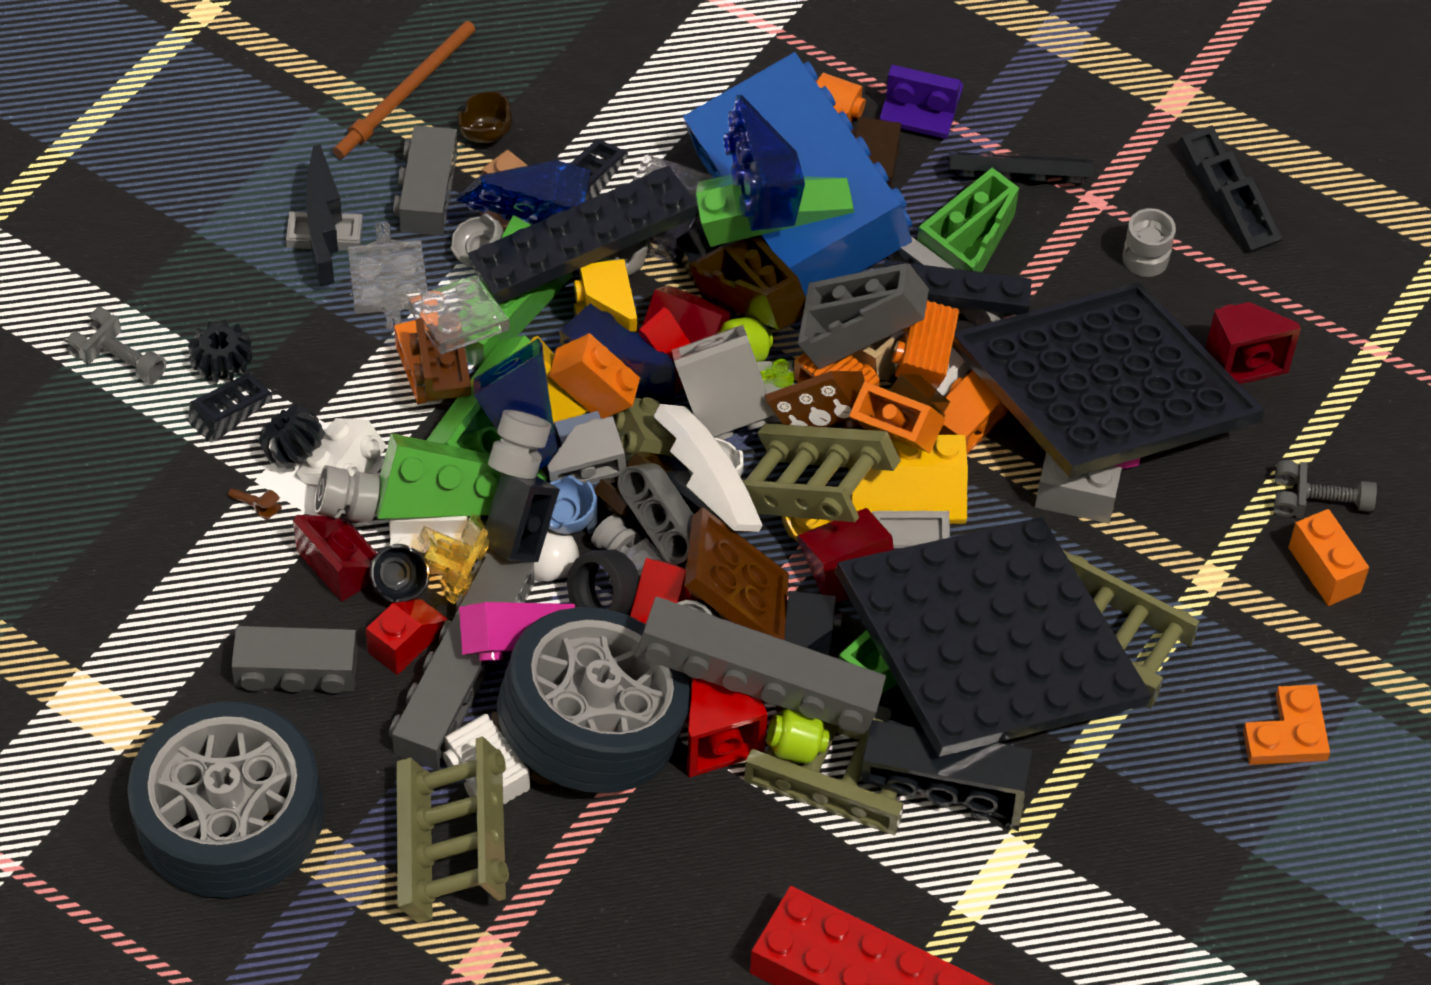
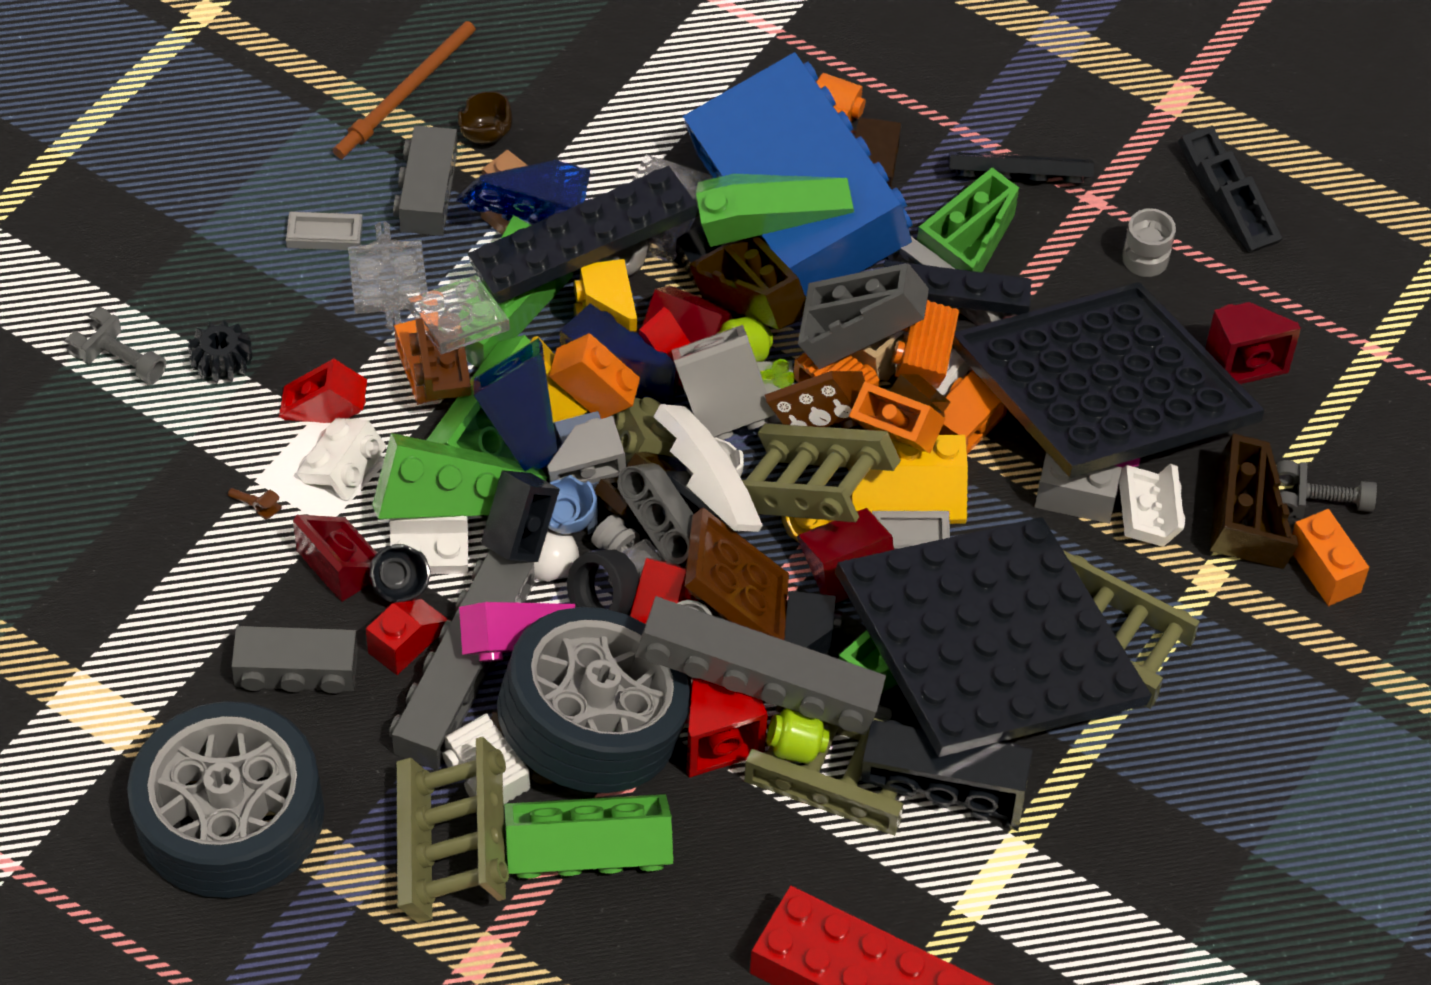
black slope [188,373,273,442] -> none
black gear [258,405,326,469] -> none
black slope [306,144,342,287] -> none
light grey wheel [315,465,381,524] -> none
clear yellow bracket [417,513,490,604] -> none
light grey hair [451,213,504,267] -> none
light grey wheel [488,410,551,479] -> none
black slope [558,139,628,204] -> none
clear blue slope [724,95,805,231] -> none
dark purple bracket [880,65,963,139] -> none
orange plate [1243,684,1330,765] -> none
none -> red slope [279,358,368,423]
none -> bright green slope [504,794,673,878]
none -> white bracket [1119,464,1185,547]
none -> dark brown wedge [1210,433,1299,569]

